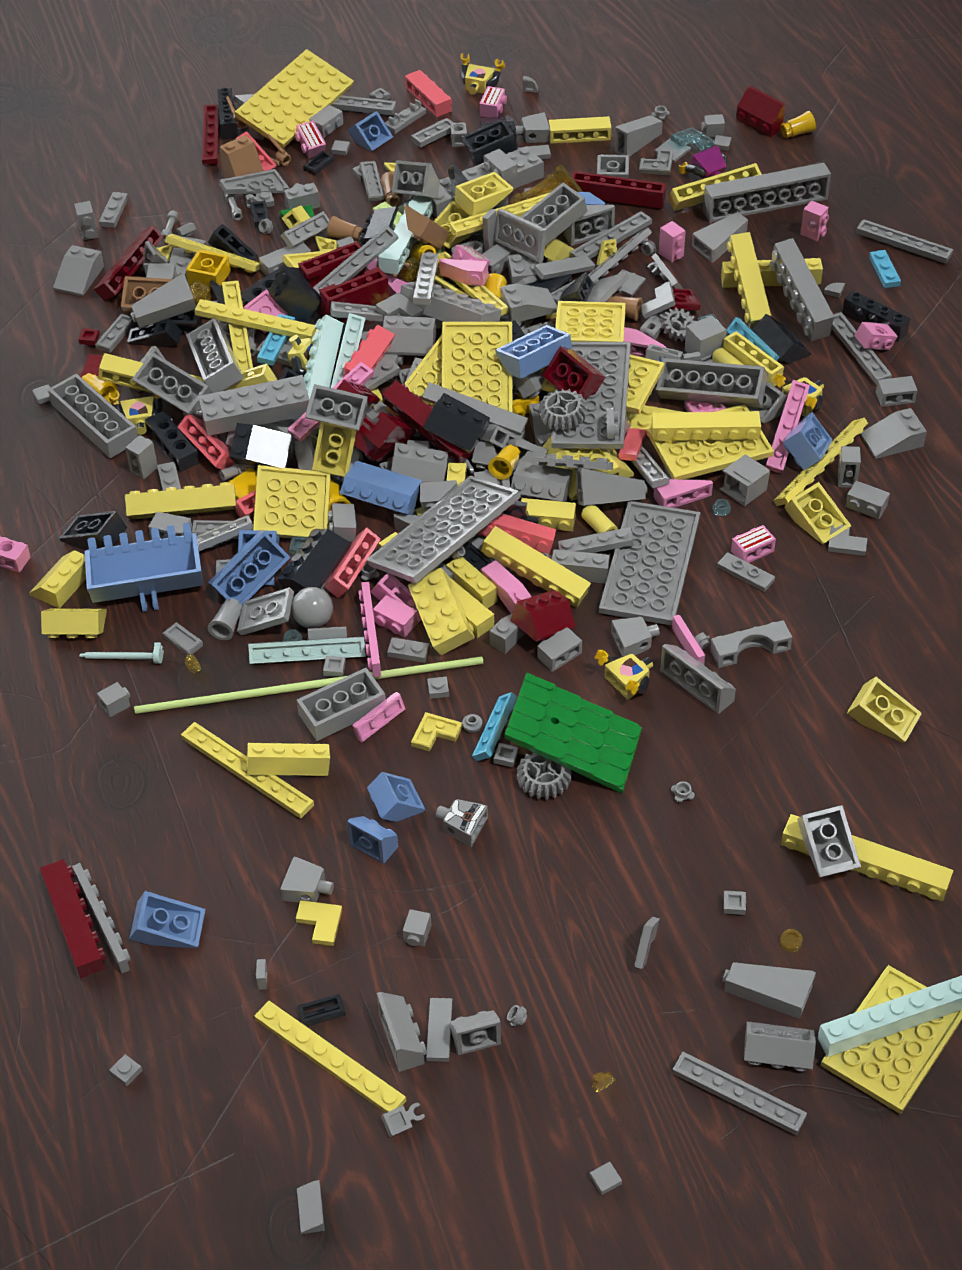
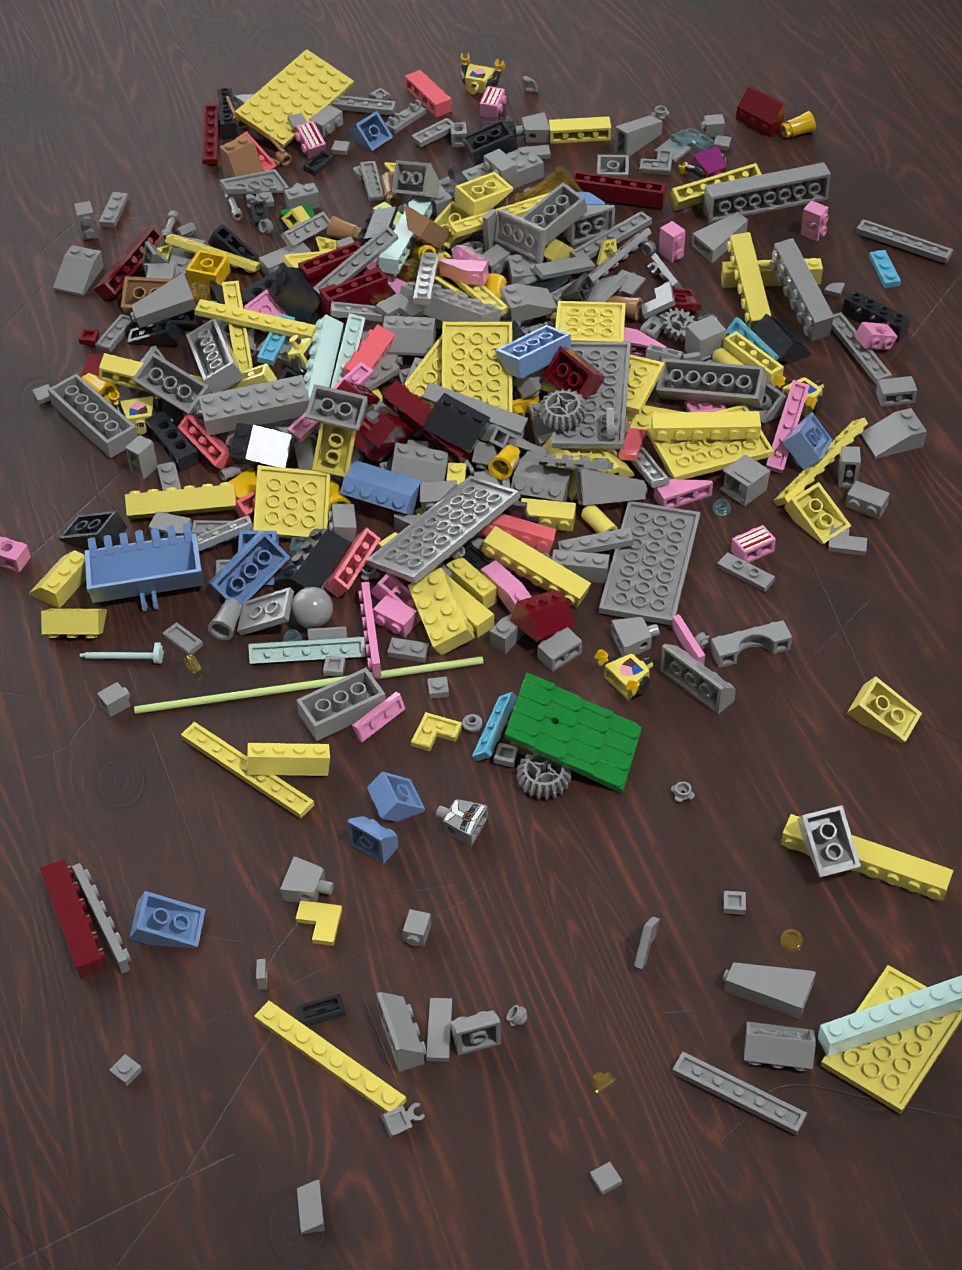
none -> light grey tile [287,113,307,130]

